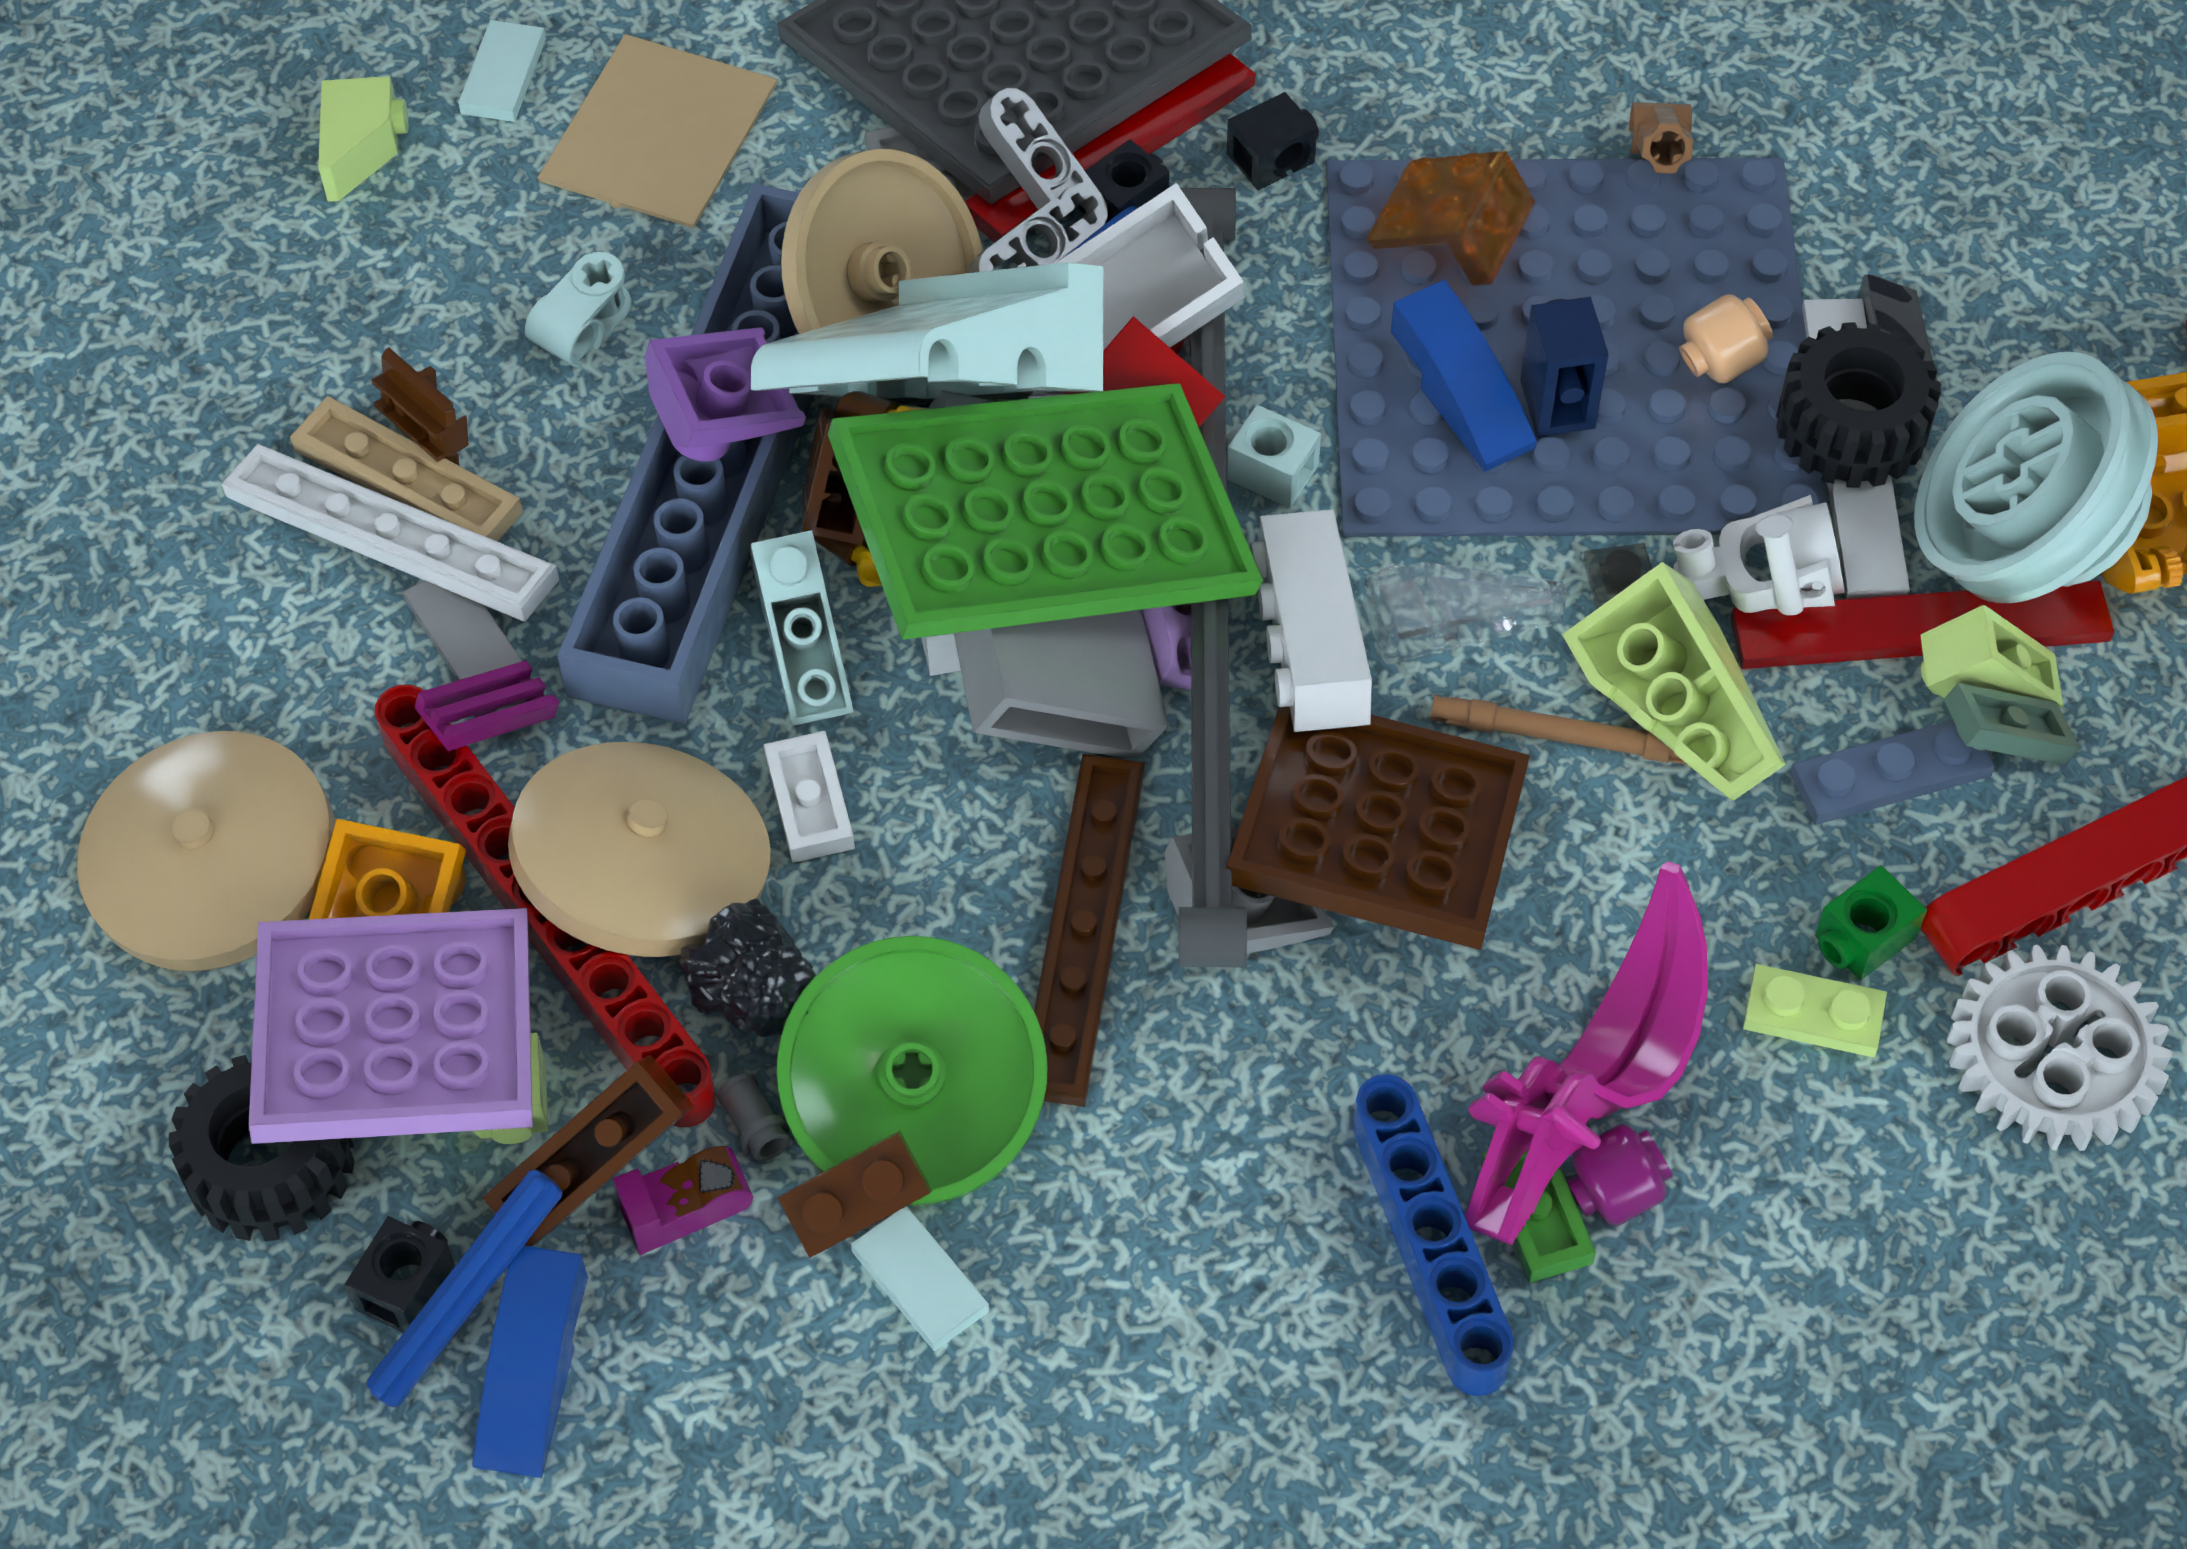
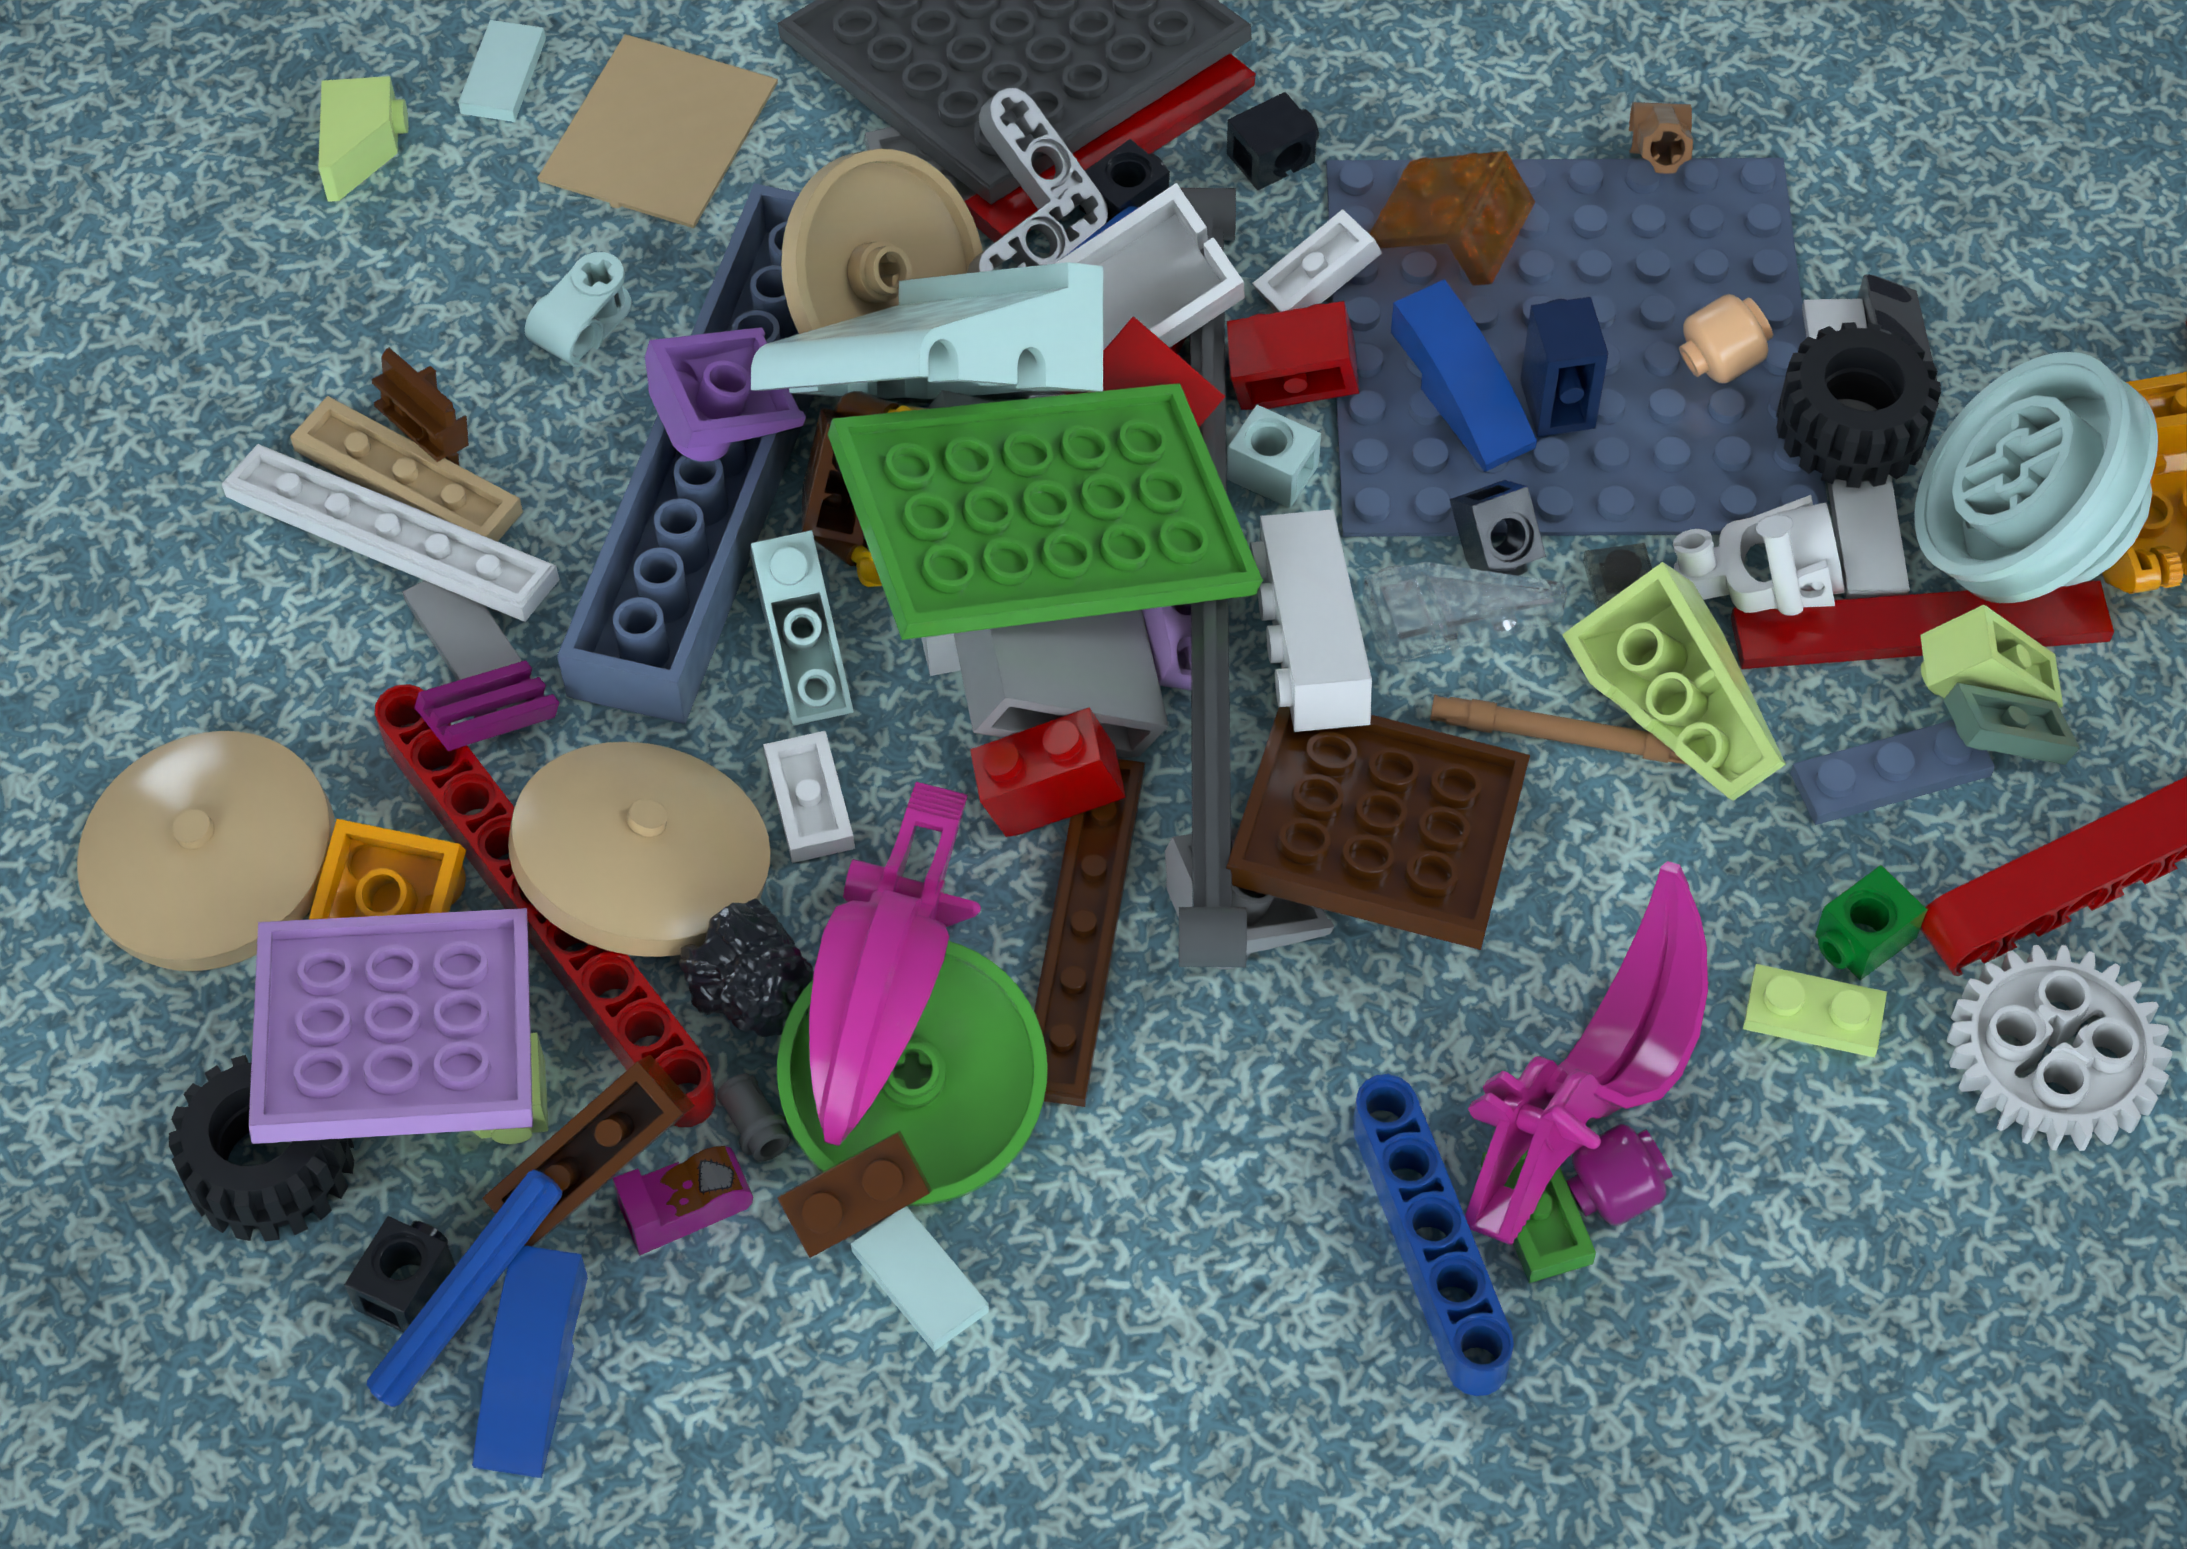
none -> dark pink piece [809,781,981,1146]
none -> red brick [970,707,1126,837]
none -> red brick [1227,301,1360,410]
none -> white plate [1252,209,1382,313]
none -> black brick [1449,480,1546,580]

